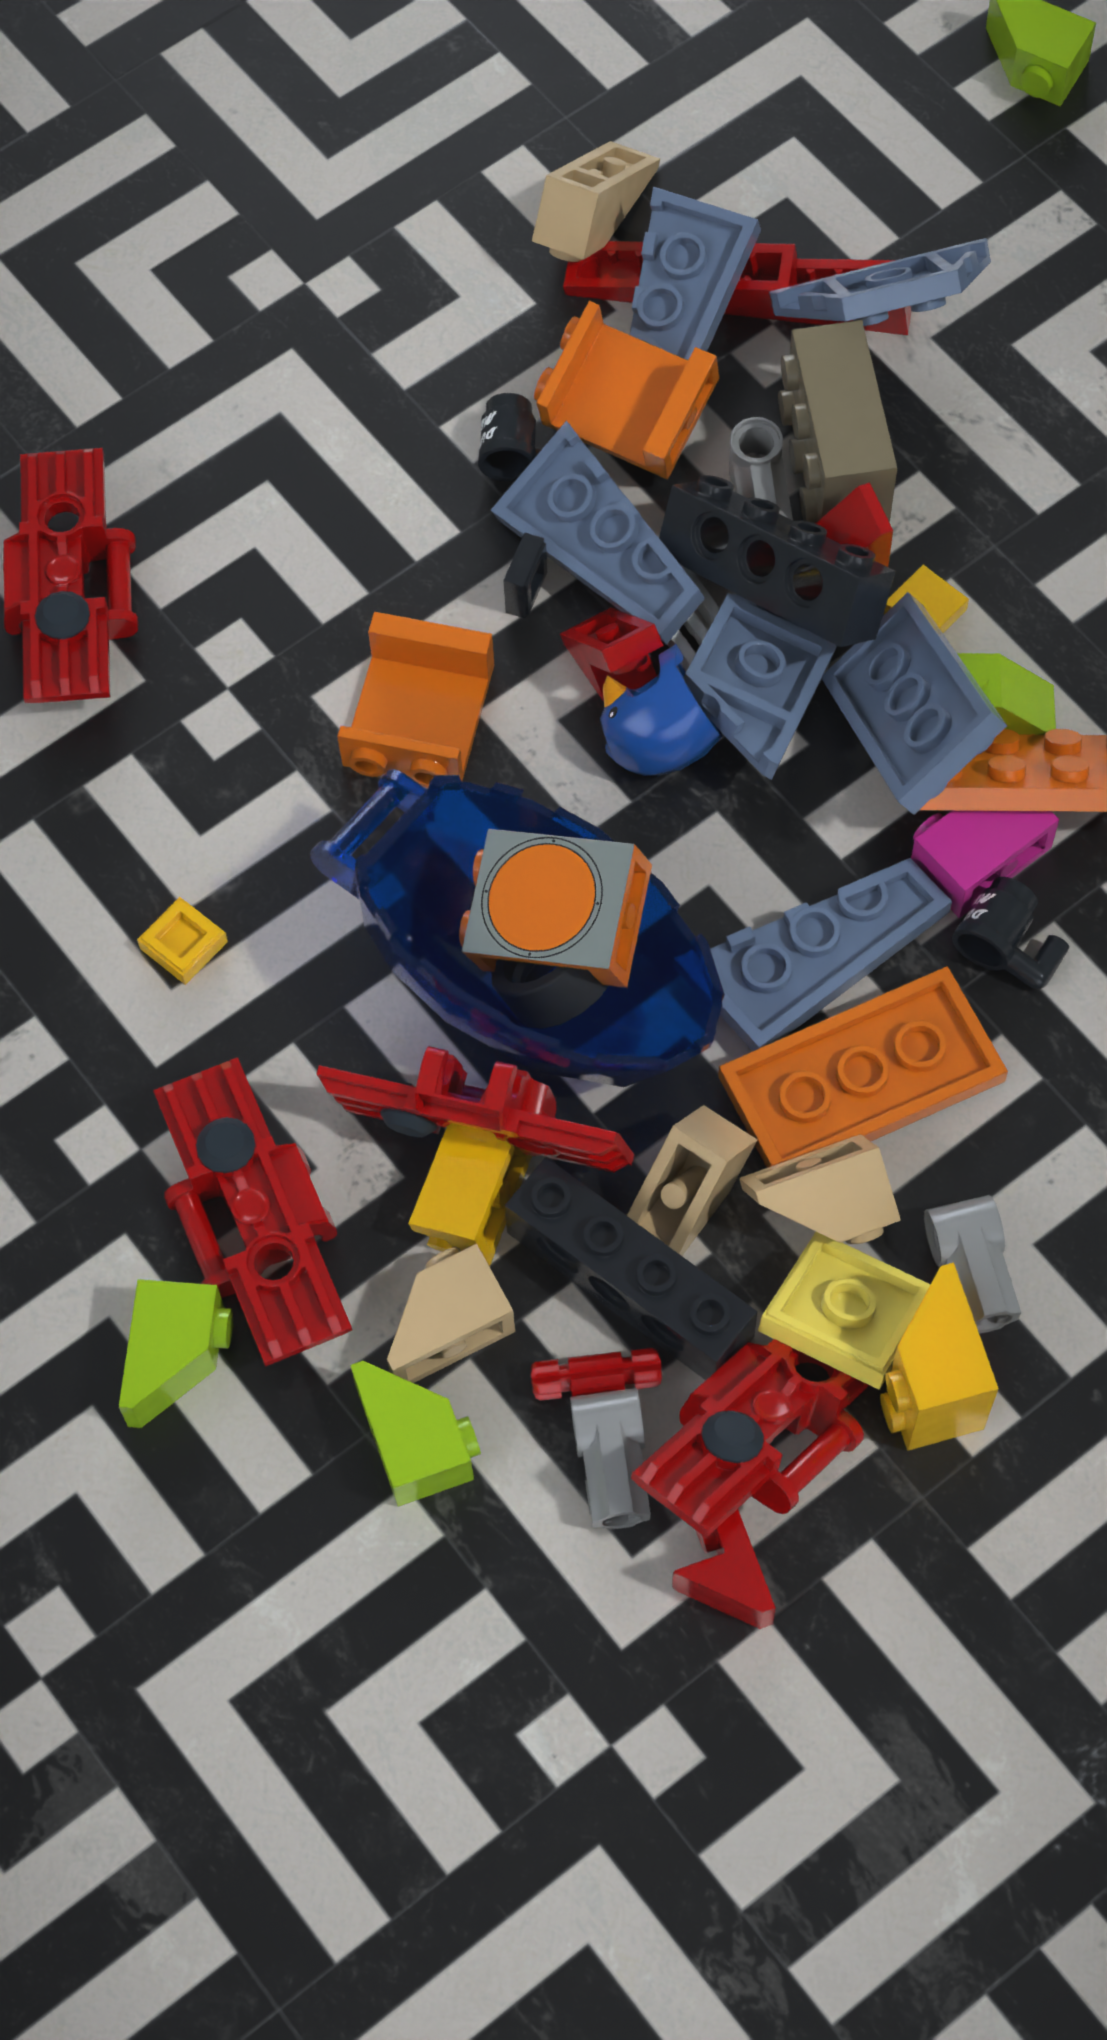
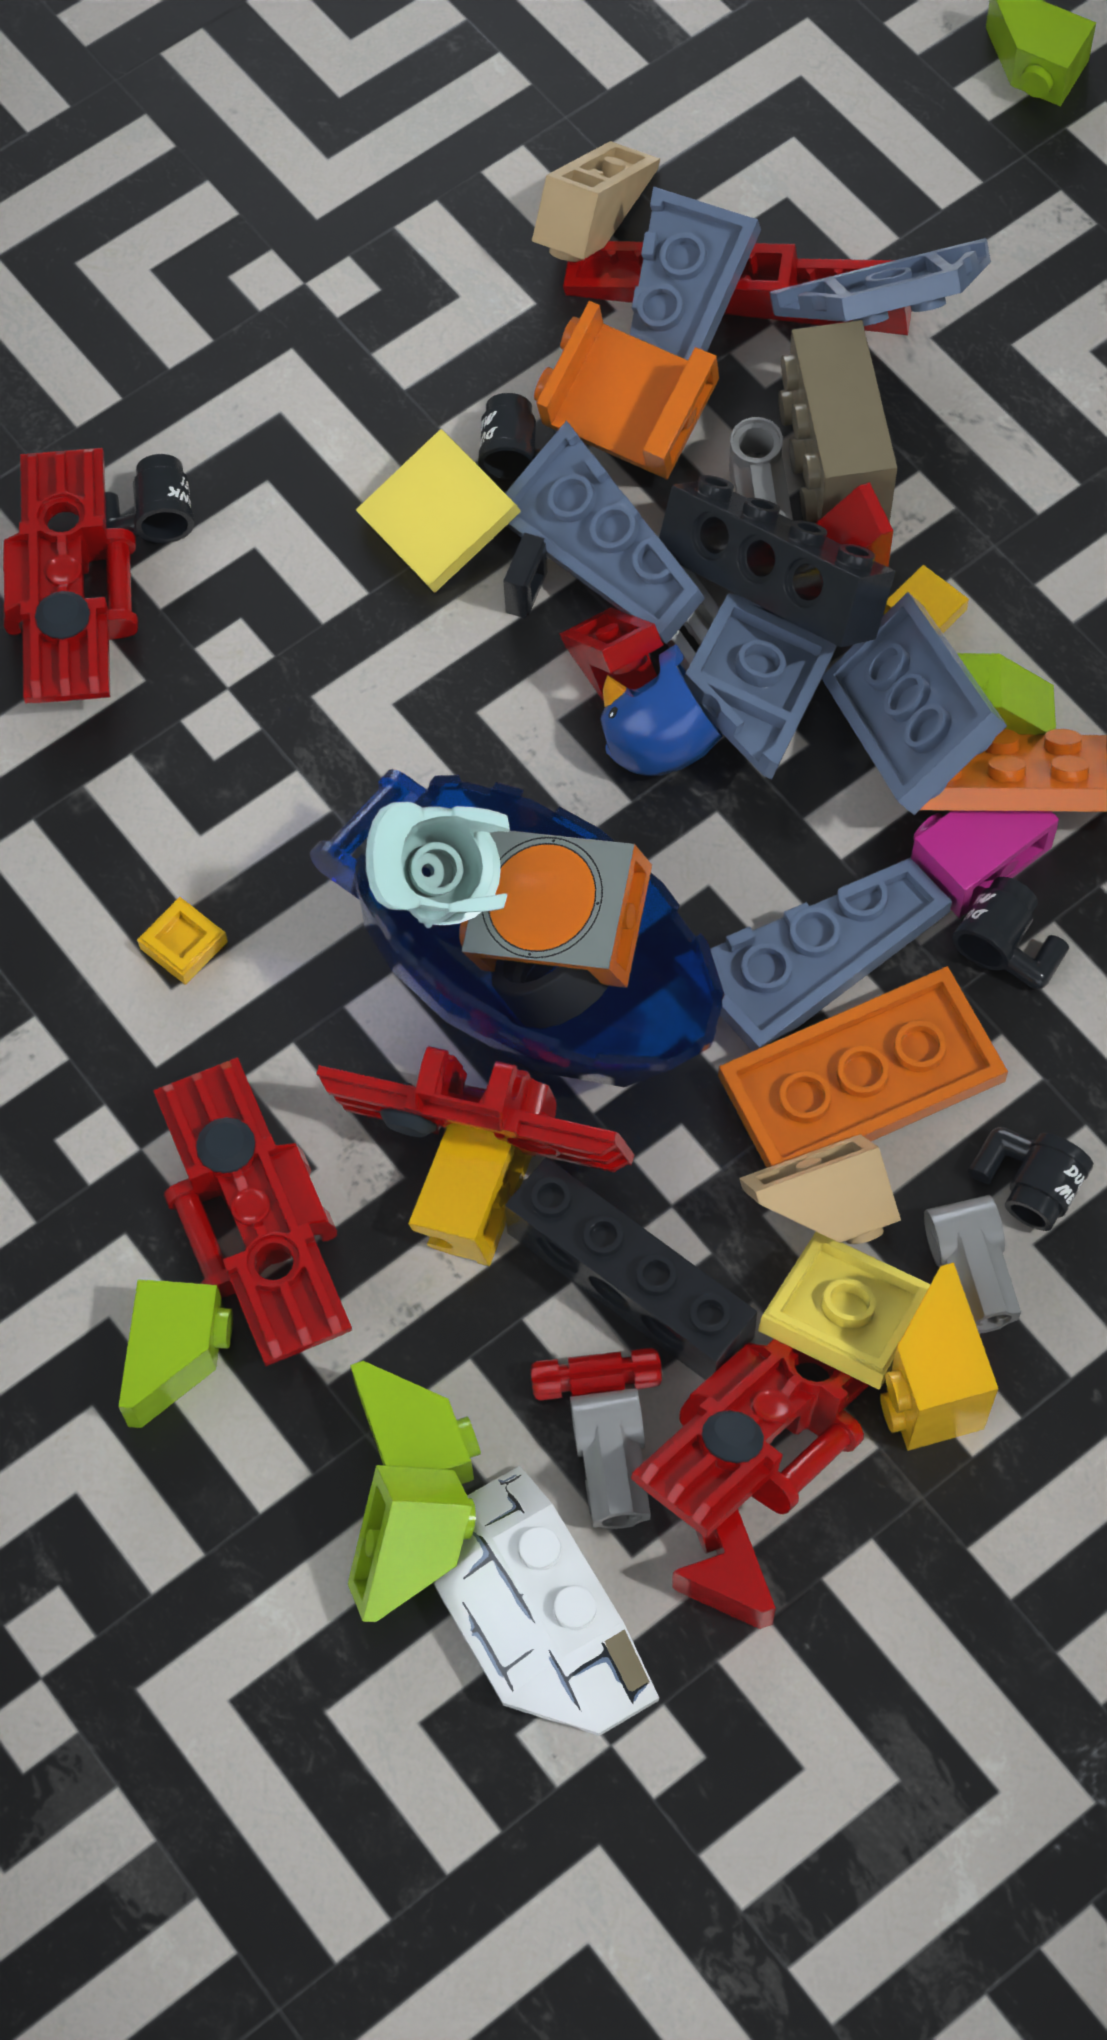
orange panel [337,612,494,789] -> none
tan slope [387,1243,515,1383] -> none
tan slope [627,1105,757,1256] -> none
none -> black piece [105,454,194,543]
none -> lime slope [347,1465,476,1622]
none -> light yellow tile [356,429,521,593]
none -> light aqua helmet [366,802,510,928]
none -> white wedge [434,1466,659,1736]
none -> black piece [968,1127,1094,1231]

